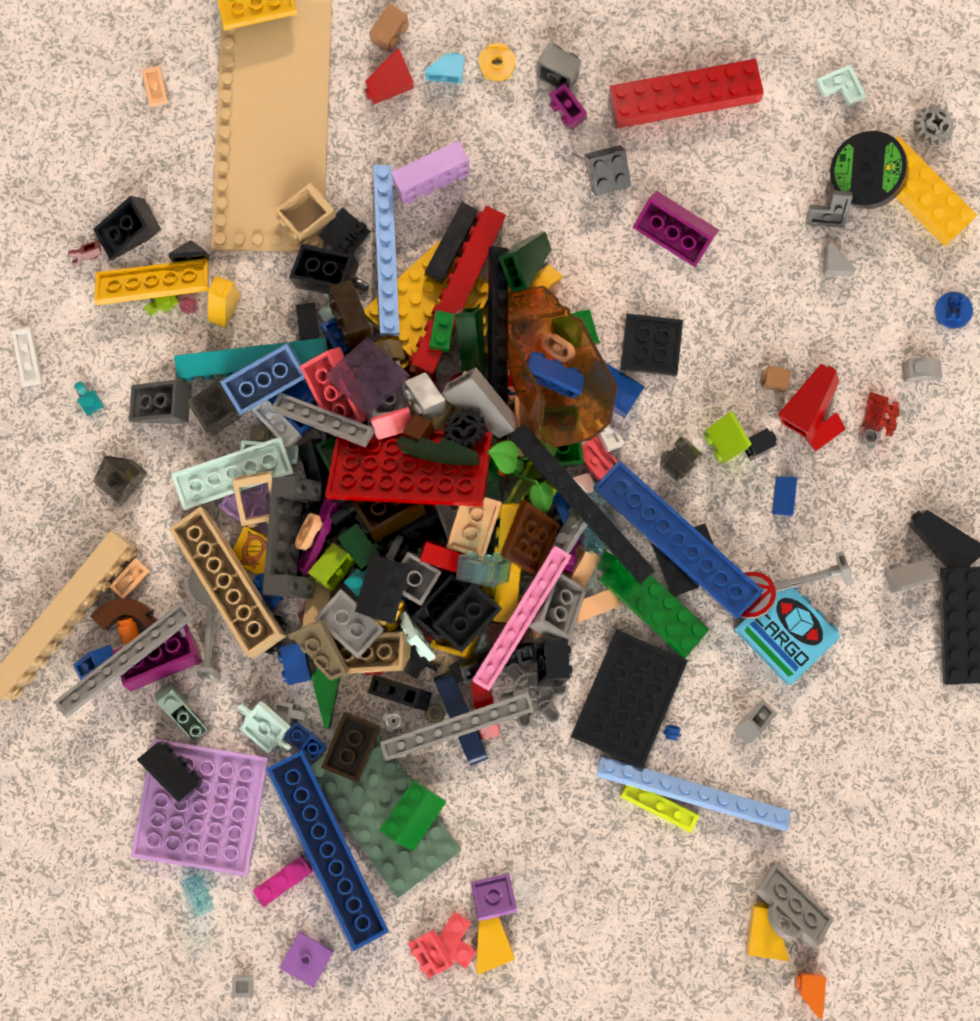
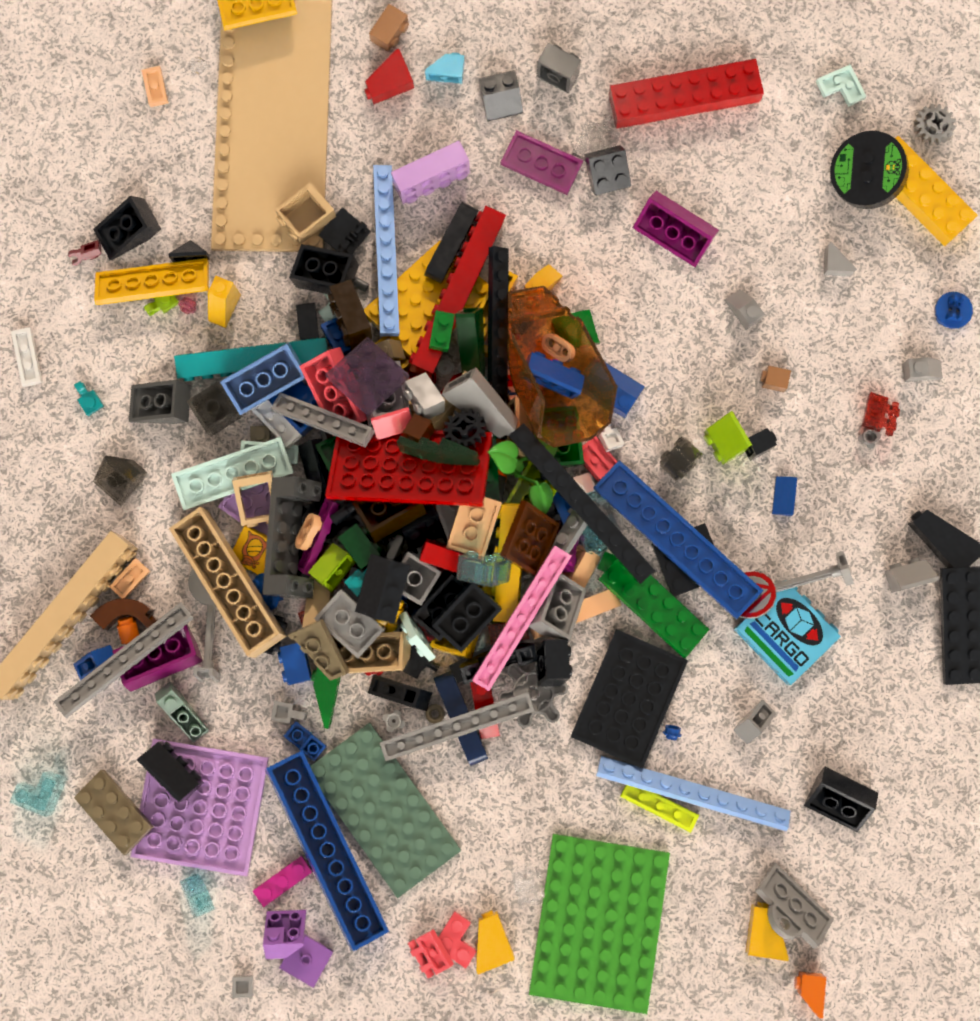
light aqua plate [237,701,292,754] -> none
dark brown brick [321,711,383,783] -> none
green slope [379,779,447,851] -> none
medium lavender plate [471,873,518,921] -> none
yellow plate [479,43,516,81] -> none
dark green slope [498,231,552,293] -> none
magenta brick [549,83,587,130] -> none
black plate [620,313,683,377] -> none
red slope [778,364,840,441] -> none
red slope [804,413,846,452] -> none
dark grey plate [807,190,853,227] -> none
none -> clear light blue brick [9,771,68,817]
none -> dark tan plate [74,770,154,855]
none -> medium lavender slope [263,910,306,959]
none -> slope [479,70,523,121]
none -> magenta plate [500,130,583,195]
none -> bright green plate [529,834,670,1014]
none -> light grey slope [724,289,765,330]
none -> black slope [804,766,879,832]

